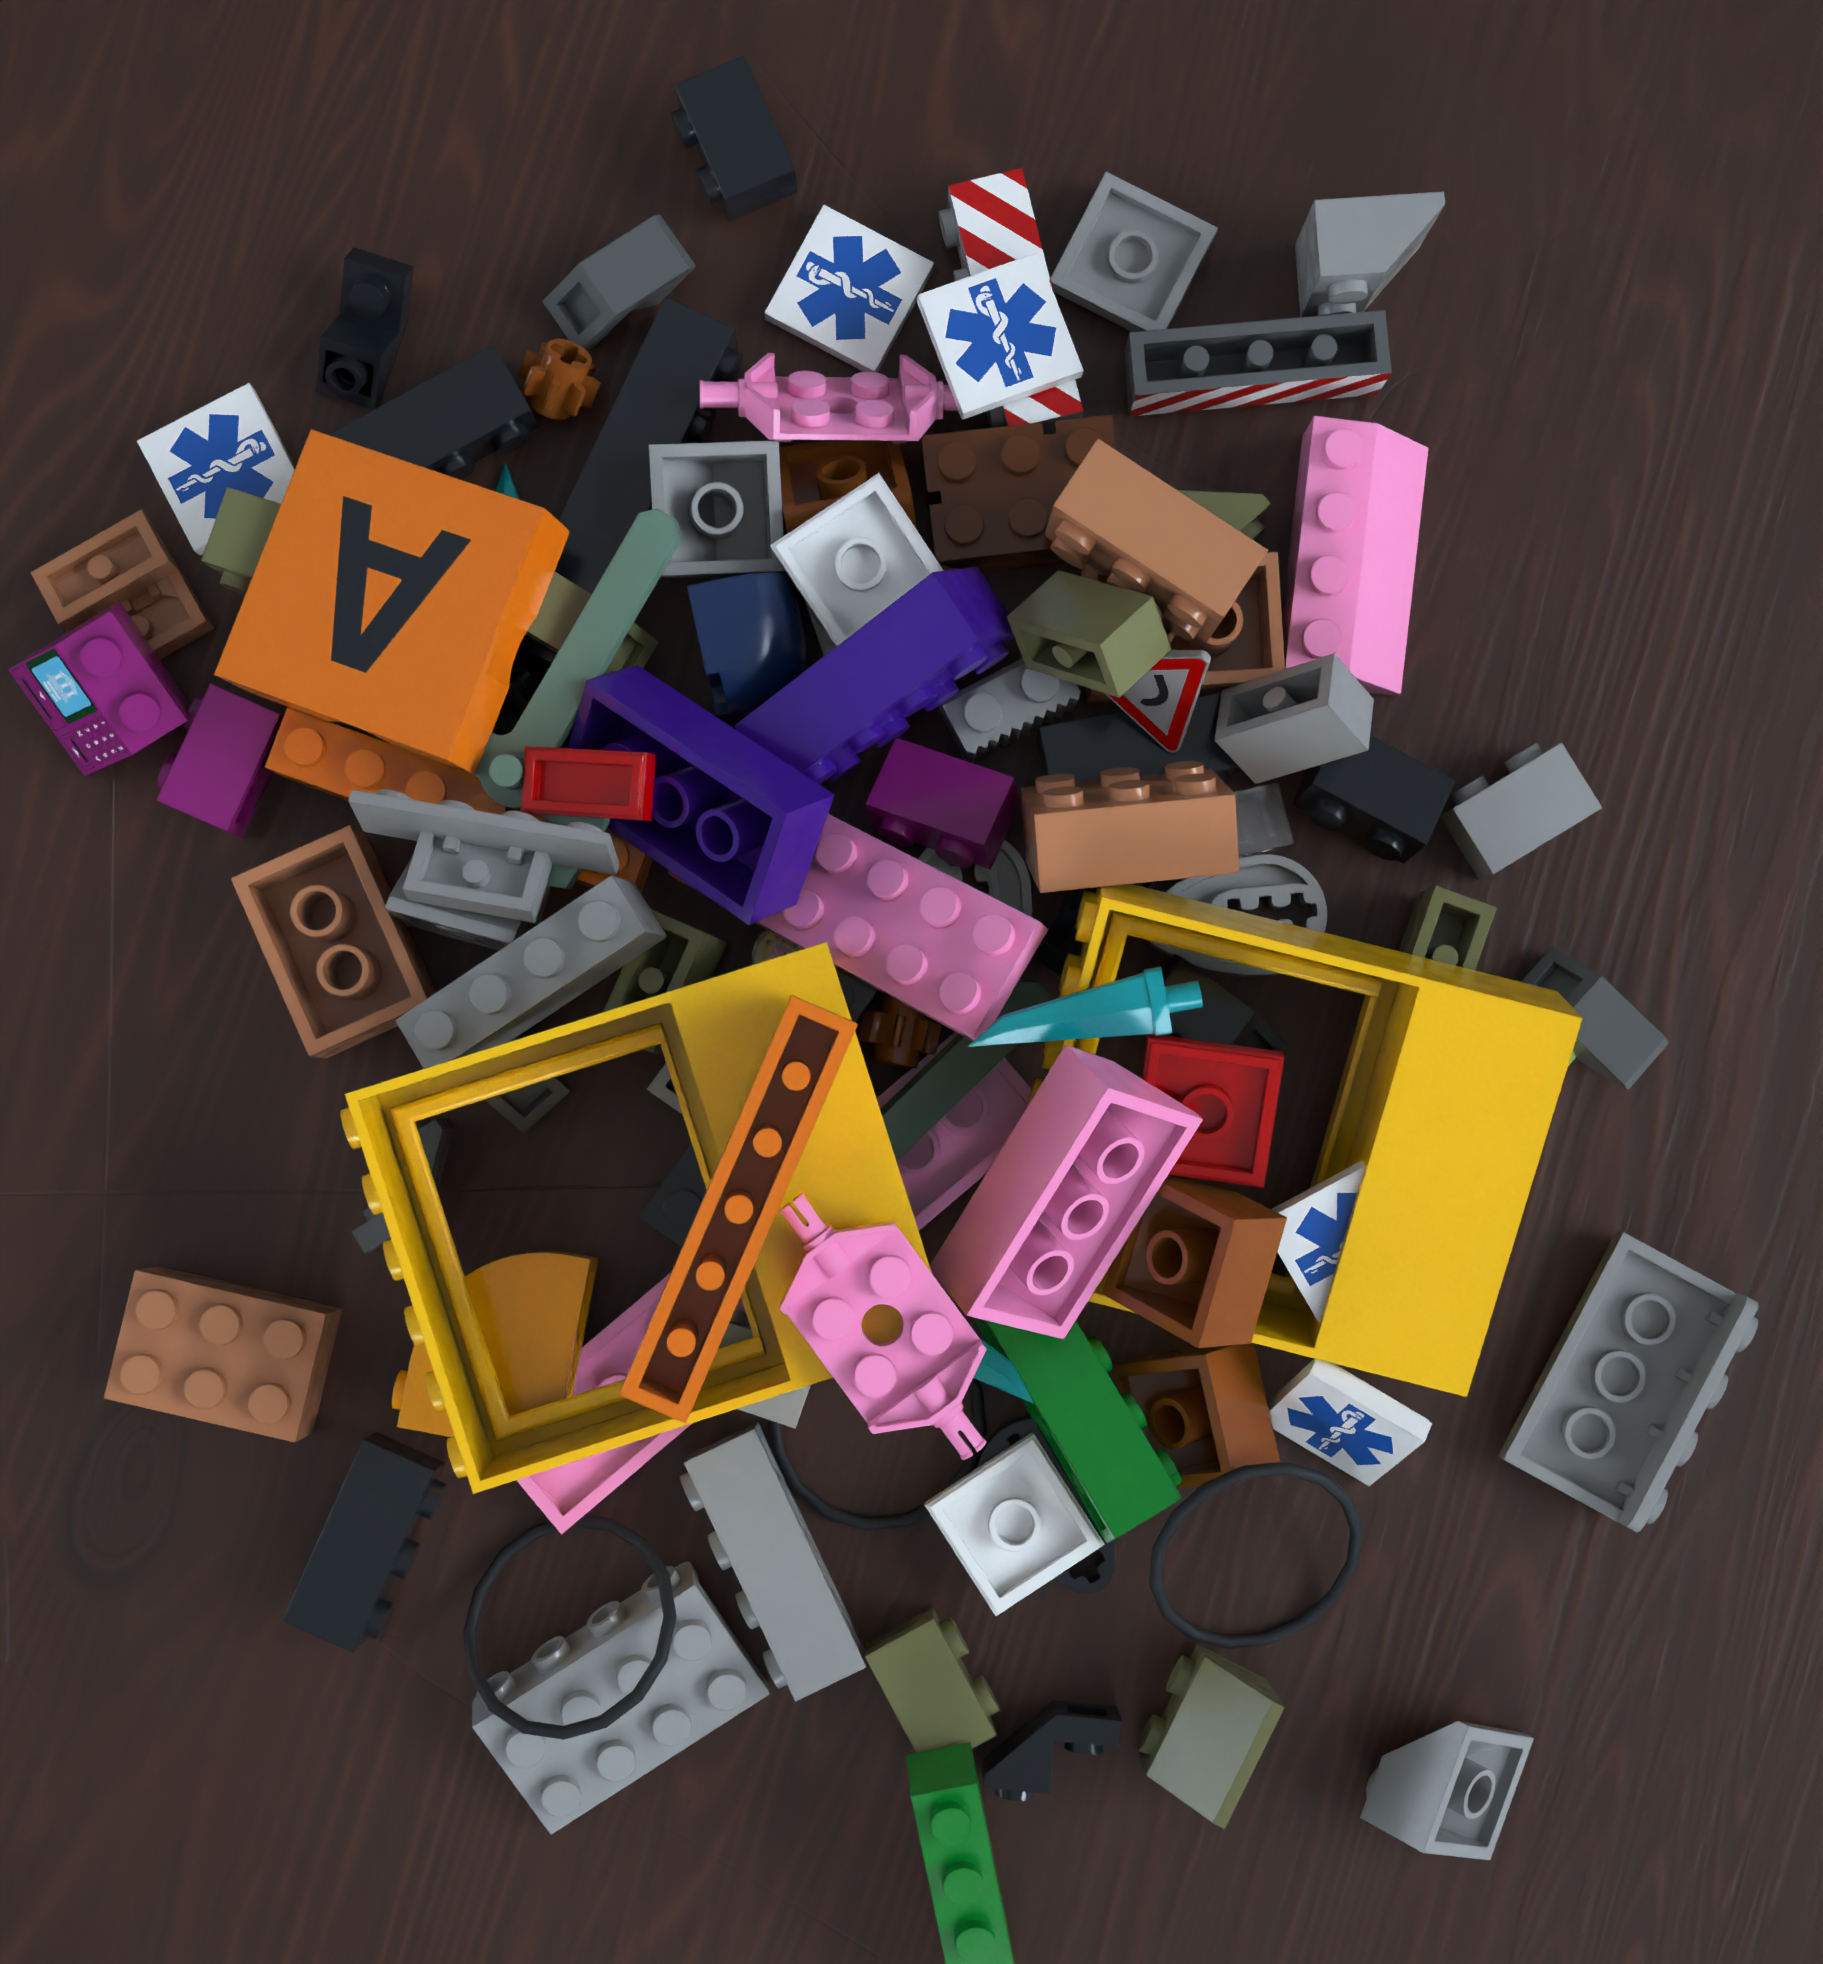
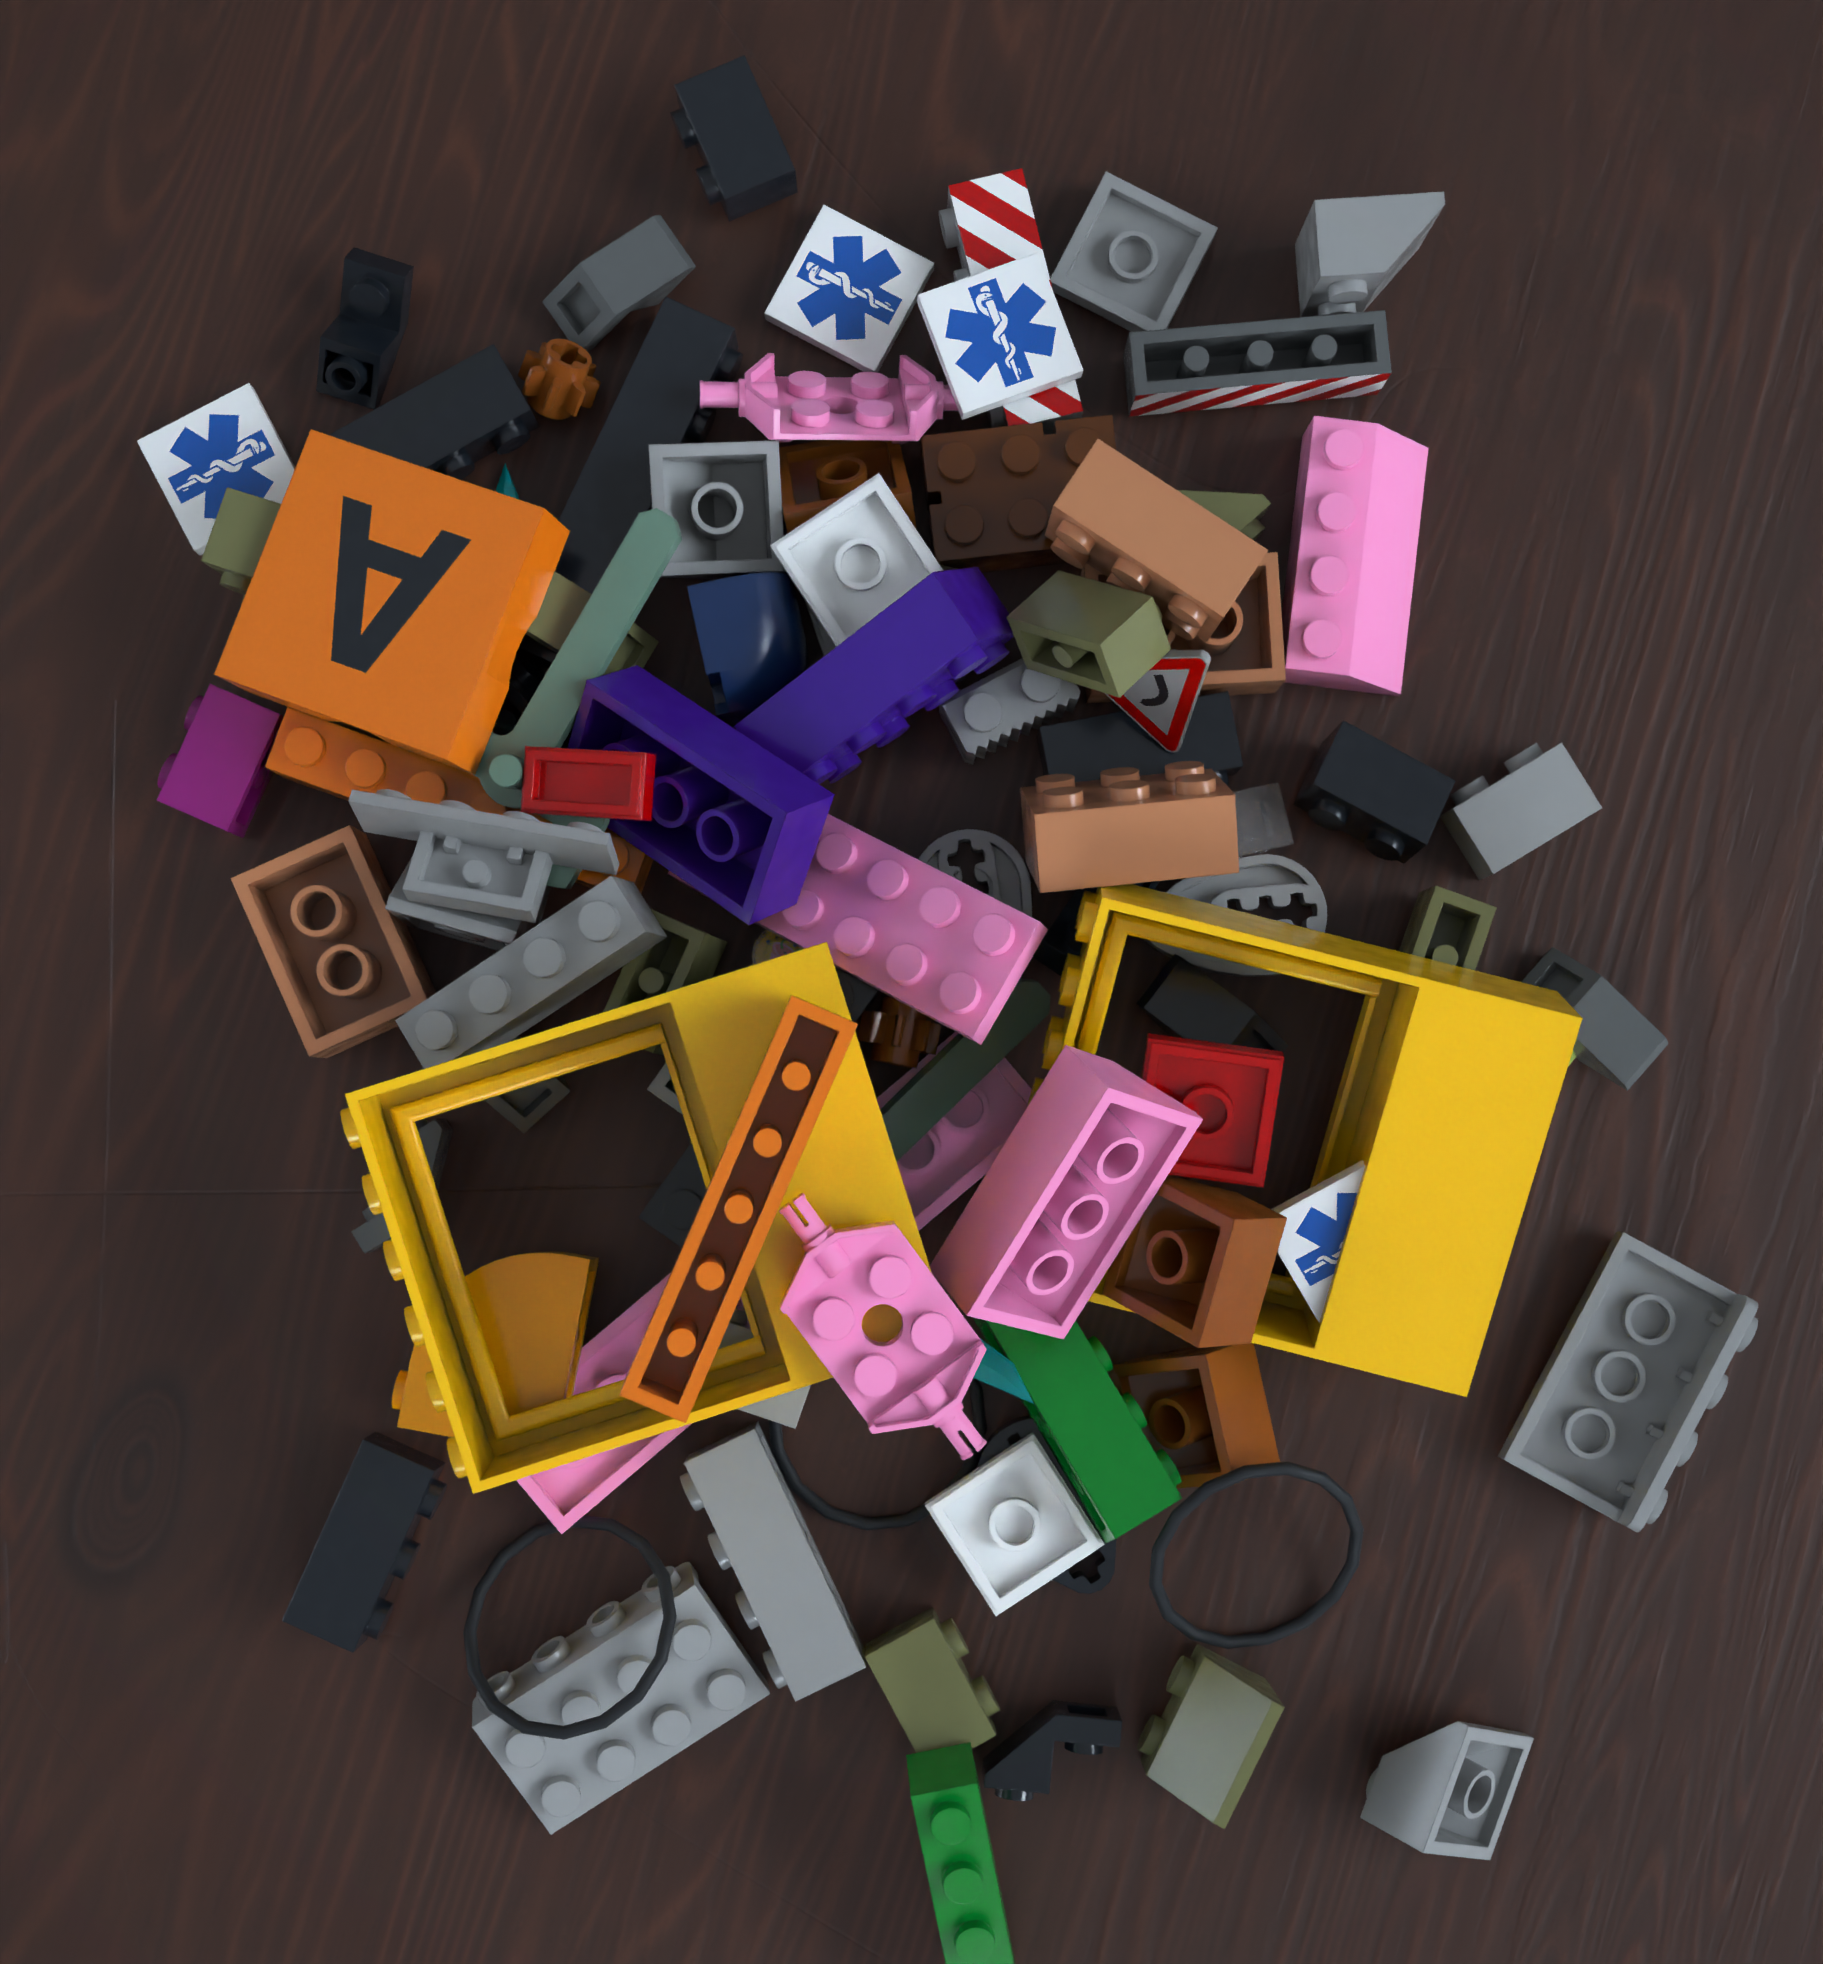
magenta slope [8,601,191,776] -> none
nougat slope [31,510,214,660] -> none
nougat brick [104,1266,343,1442] -> none
magenta brick [865,738,1020,870] -> none
teal bar [967,967,1203,1047] -> none
light grey brick [1214,653,1374,784] -> none
white tile [1267,1359,1432,1486] -> none

